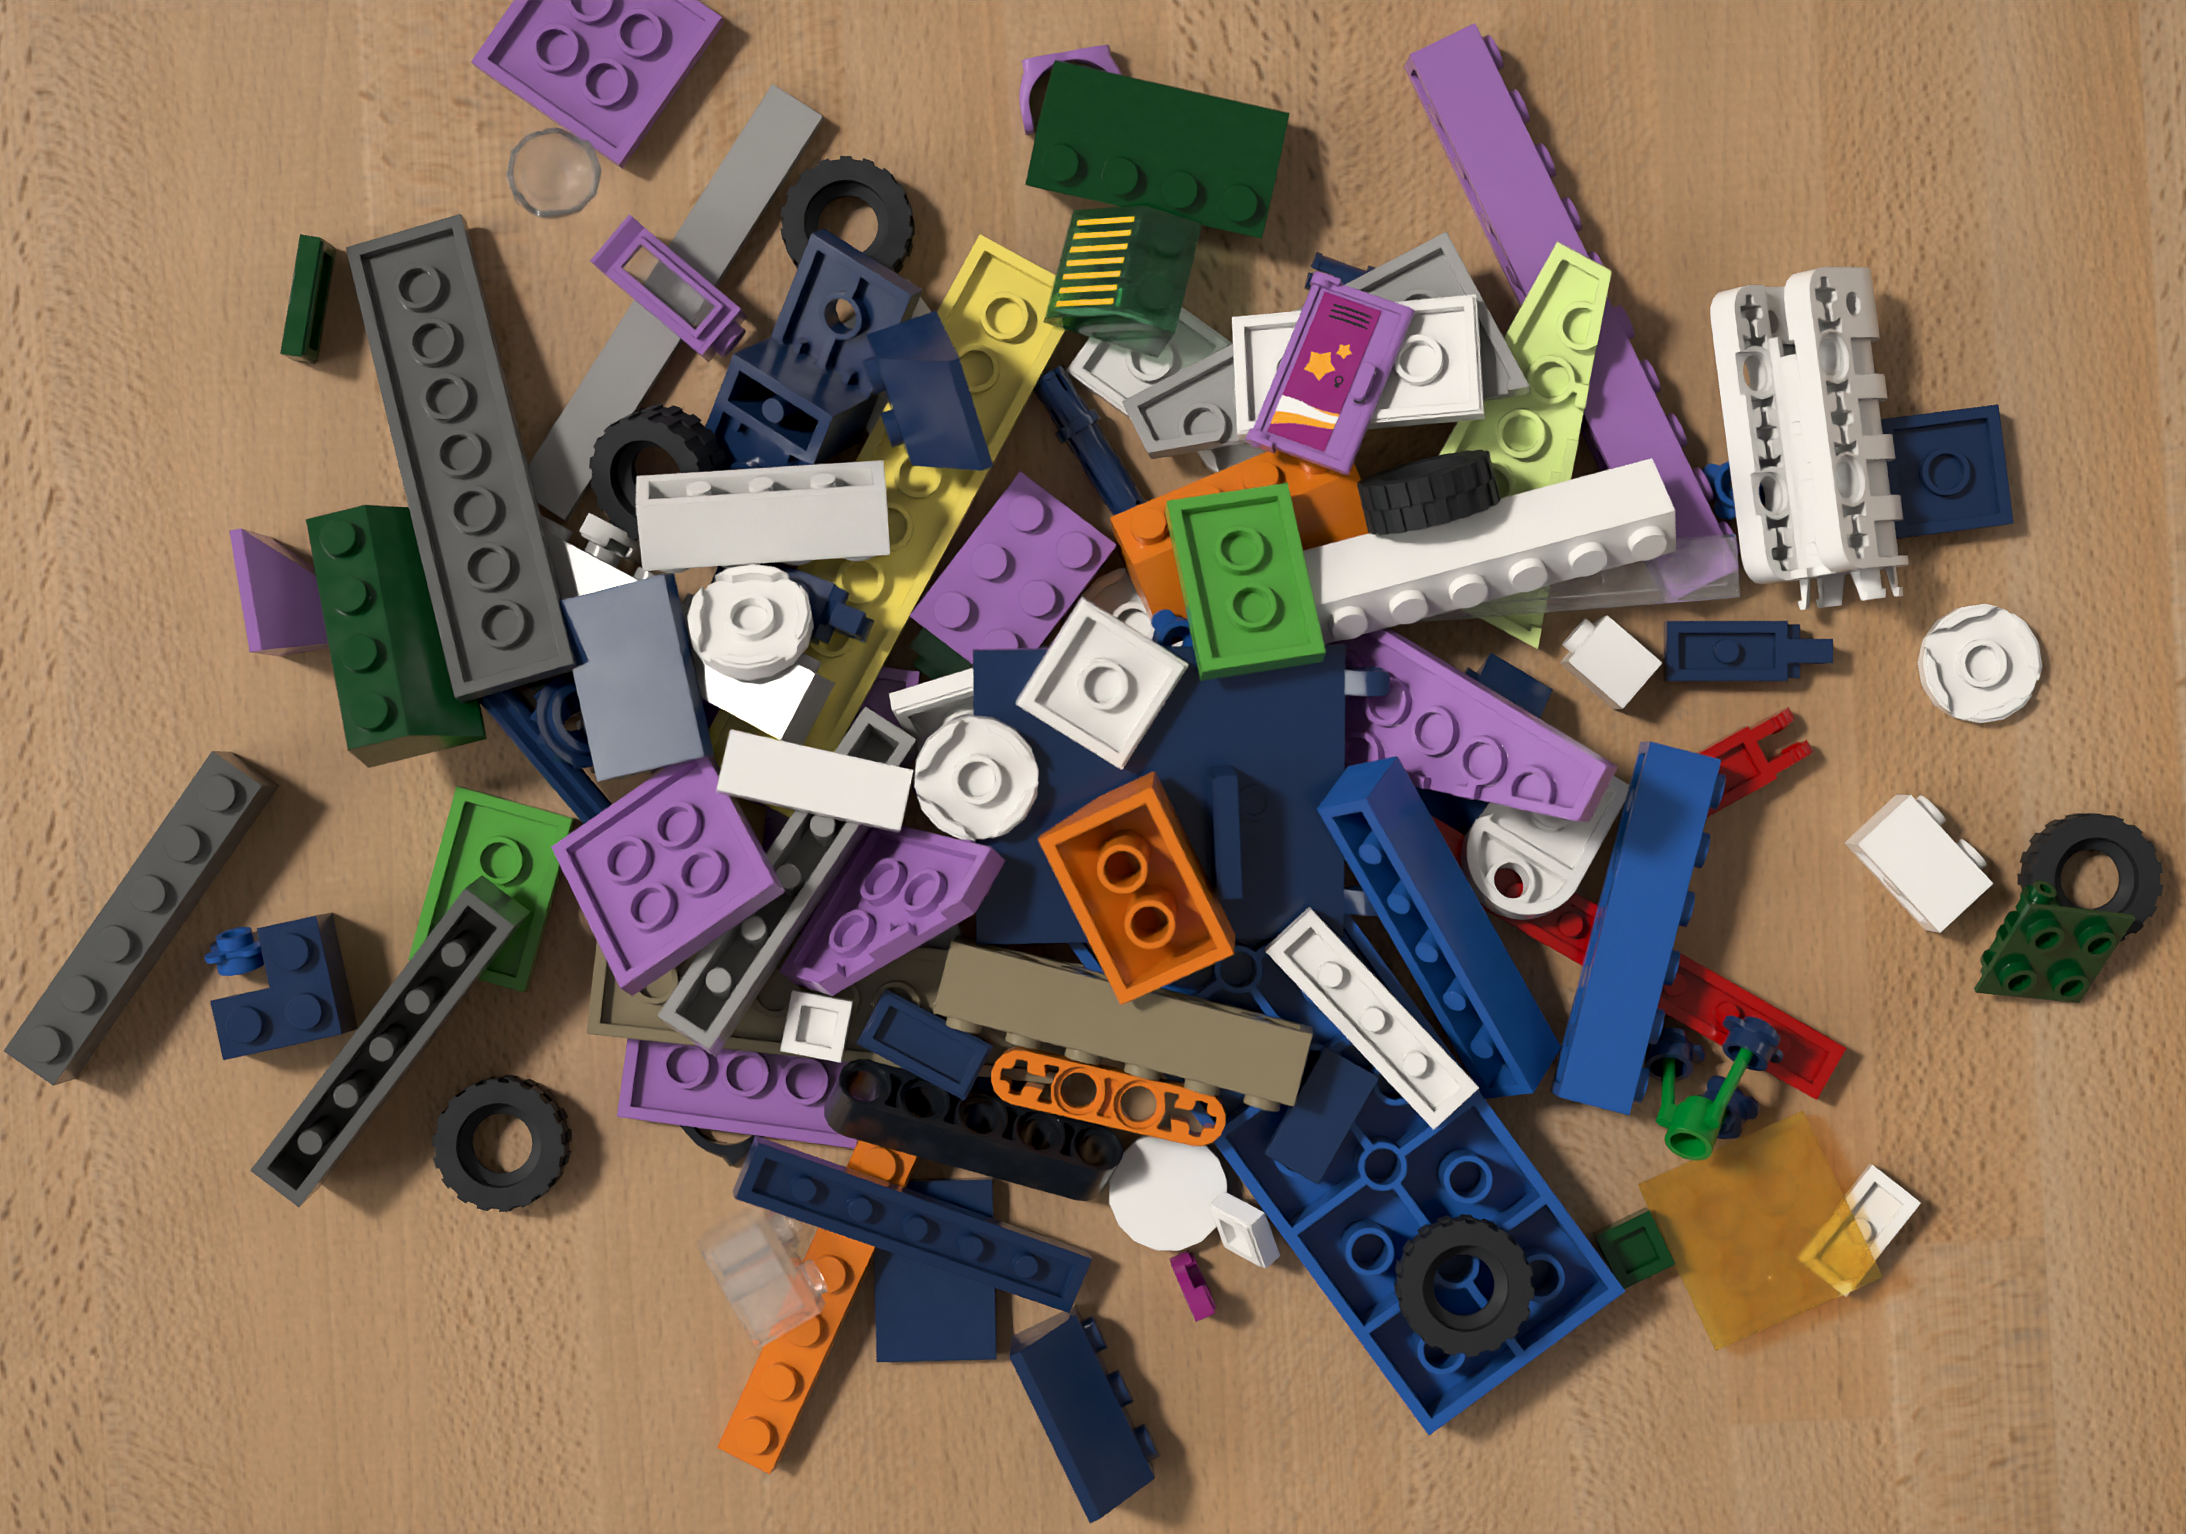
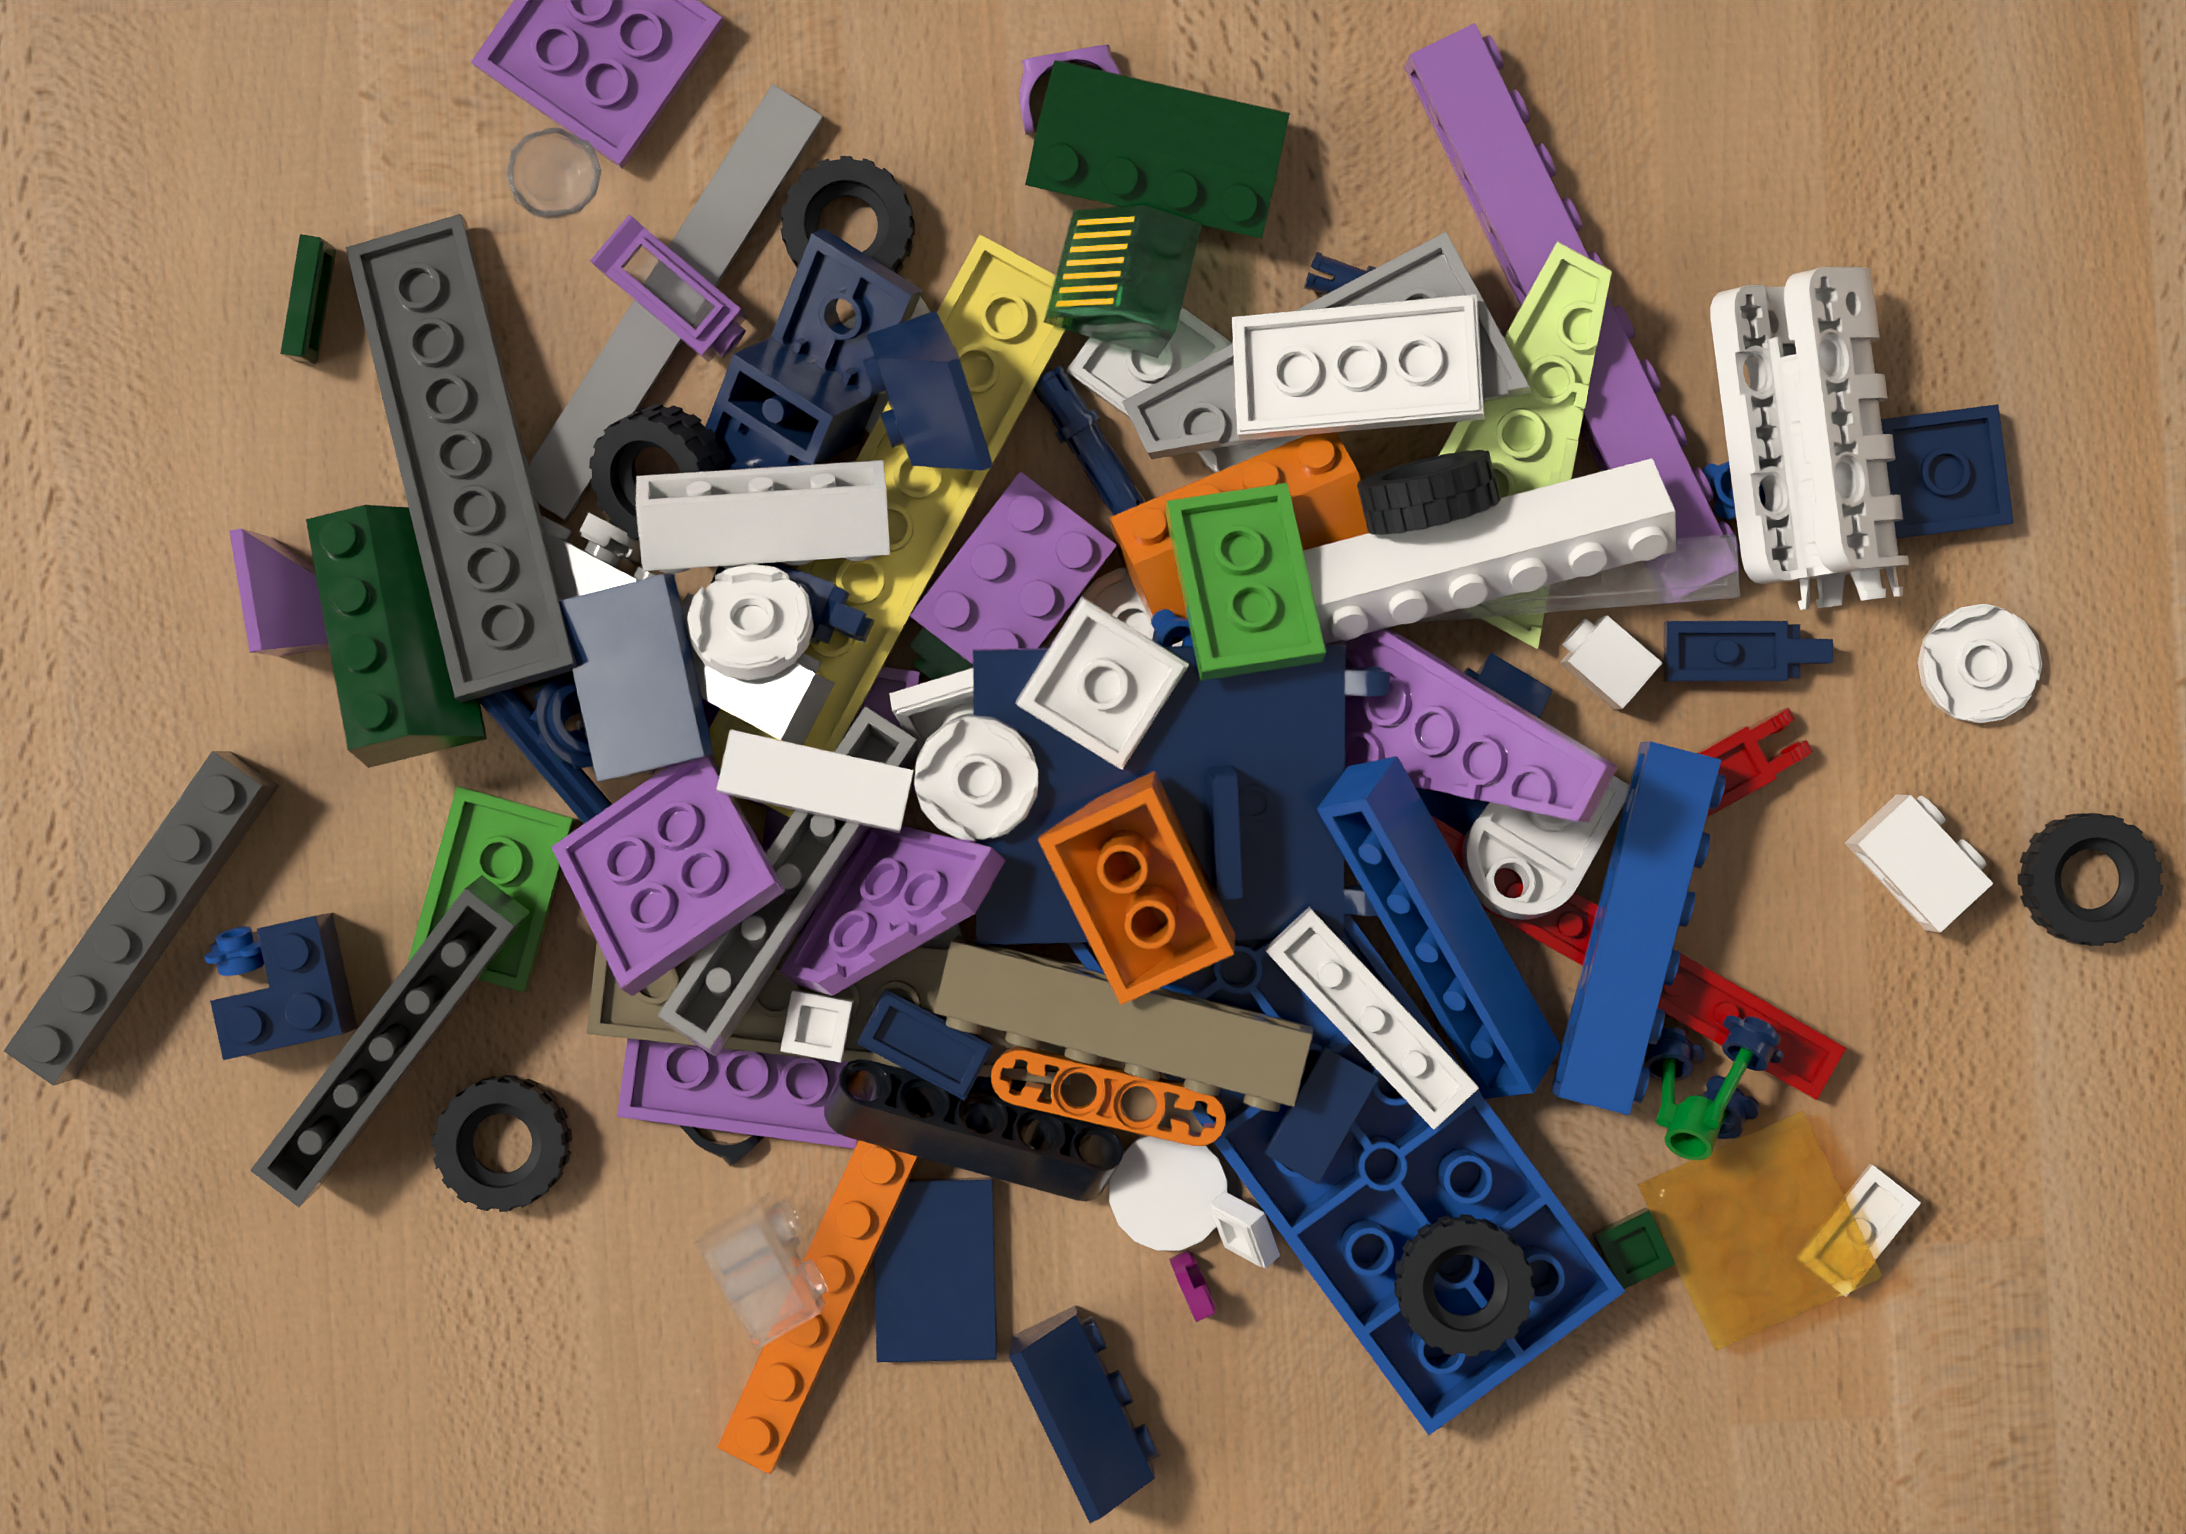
dark blue plate [732,1136,1092,1313] -> none
door [1245,271,1415,475] -> none
dark green hinge [1974,880,2135,1003] -> none

